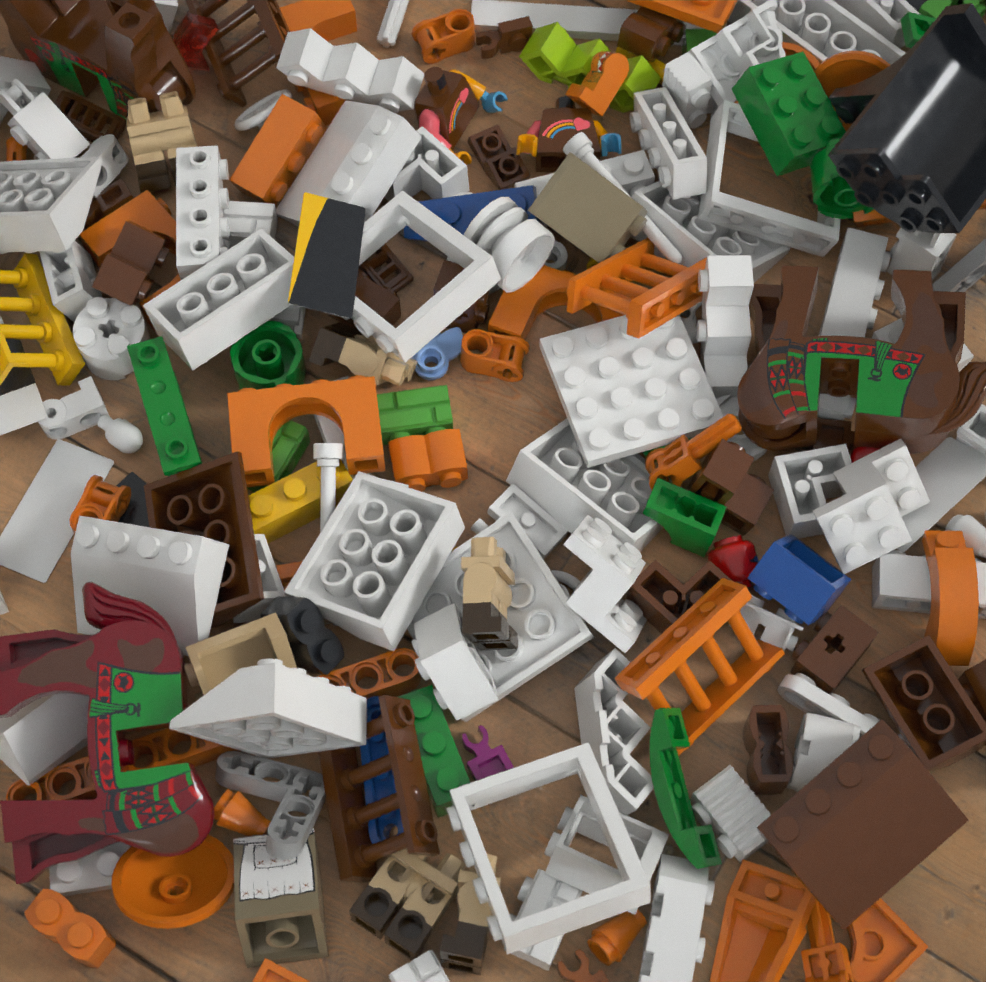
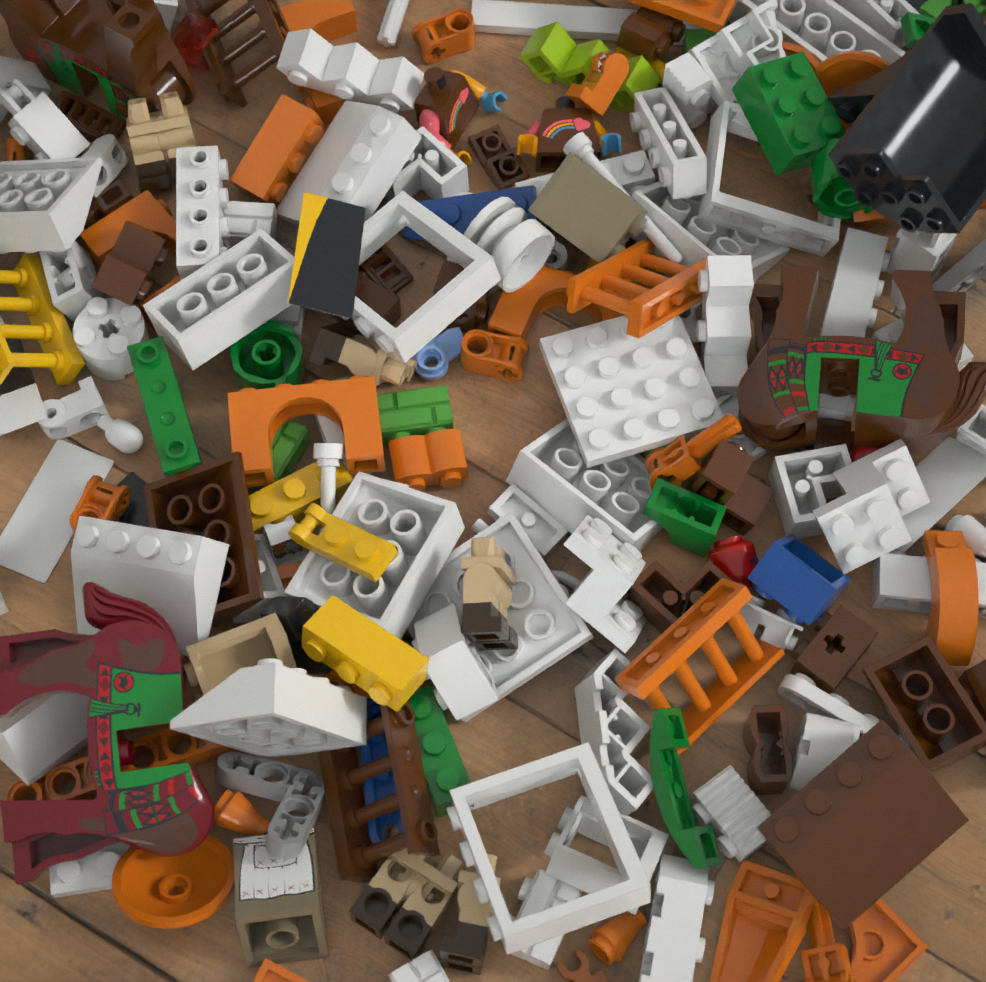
orange brick [24,888,116,969] -> none
white piece [234,89,292,131] -> none
magenta plate [462,725,514,781] -> none
reddish brown plate [476,16,533,59] -> none
none -> white leg [263,515,306,568]
none -> yellow plate [288,503,398,582]
none -> yellow brick [301,595,429,712]

